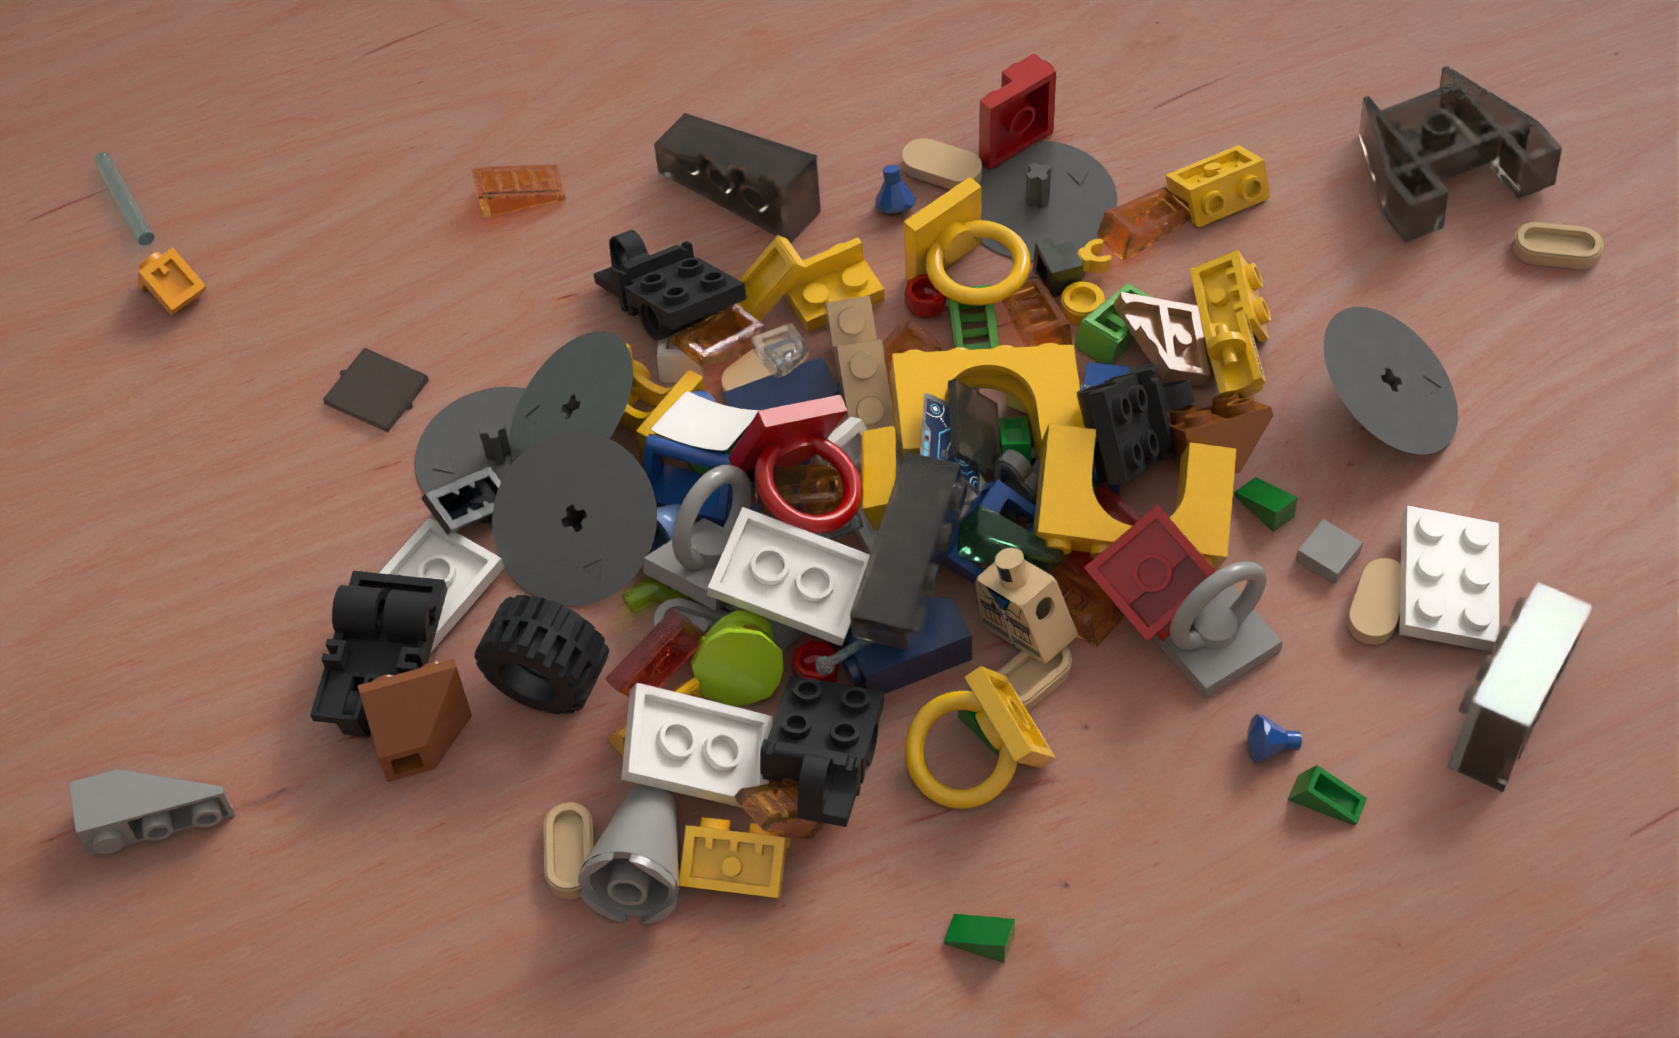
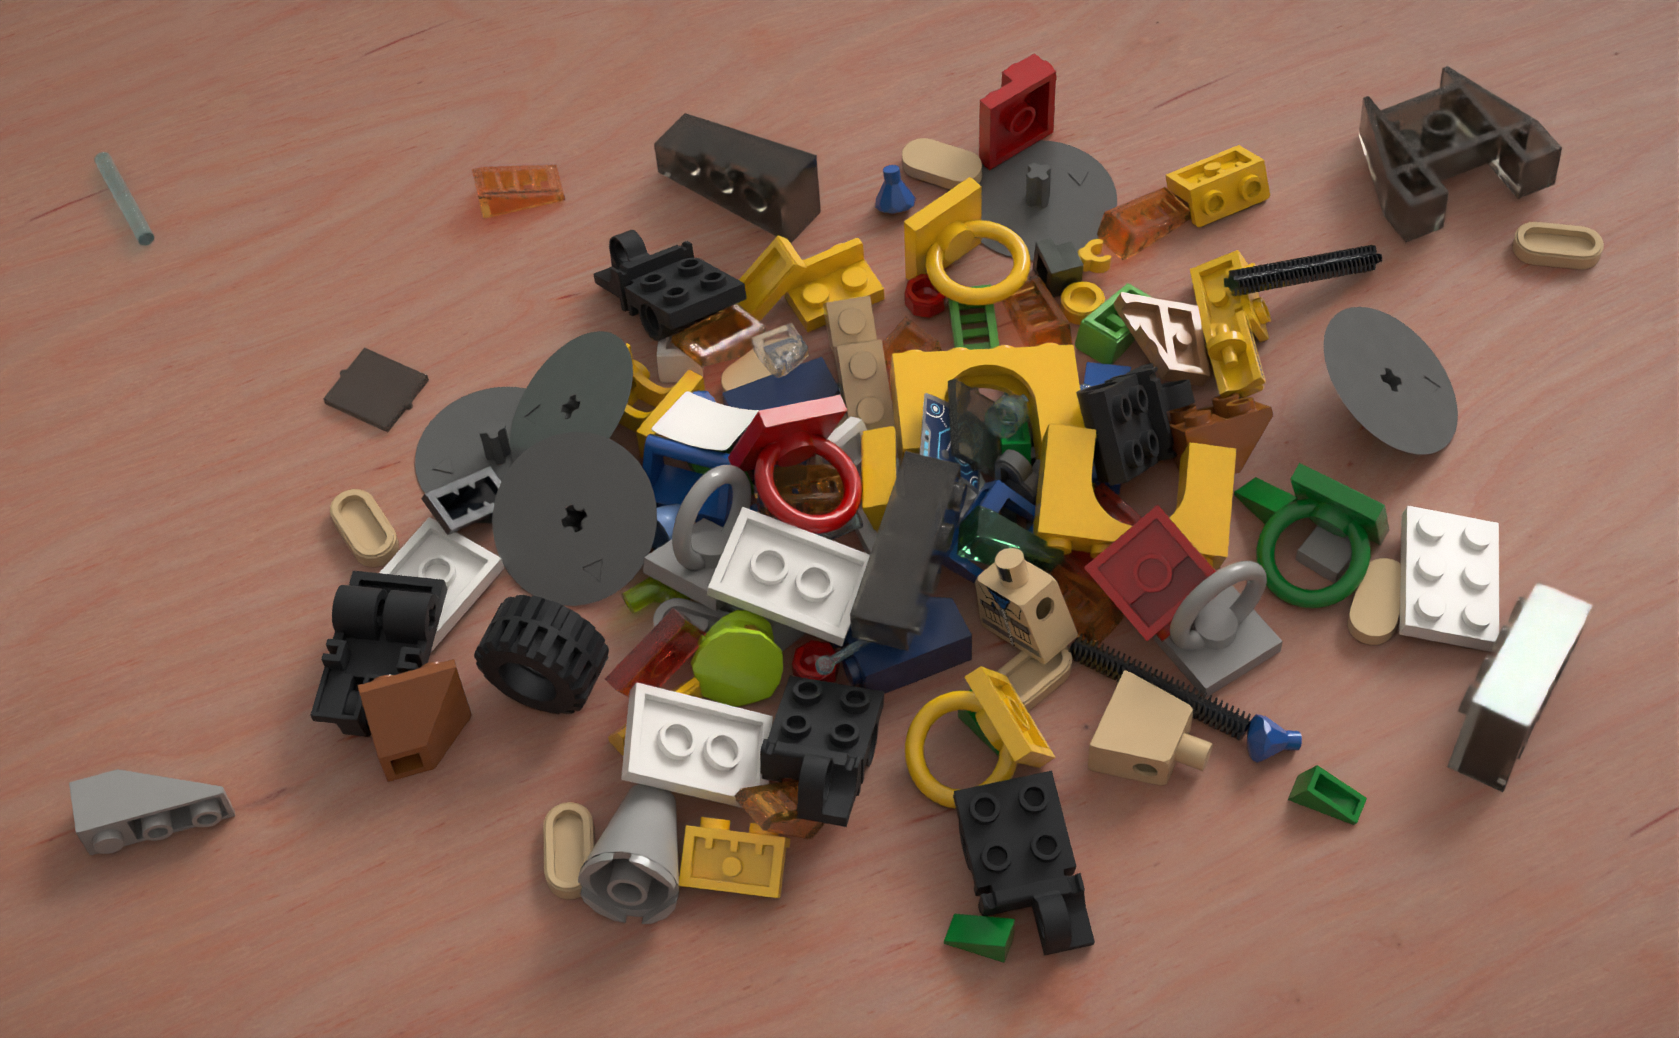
light orange bracket [137,247,206,316] -> none
none -> tan tile [330,489,399,567]
none -> black plate [953,770,1095,956]
none -> clear light blue hose [984,392,1030,438]
none -> black axle [1068,633,1251,740]
none -> tan torso [1088,670,1213,785]
none -> black axle [1224,245,1382,296]
none -> green tile [1256,463,1390,608]

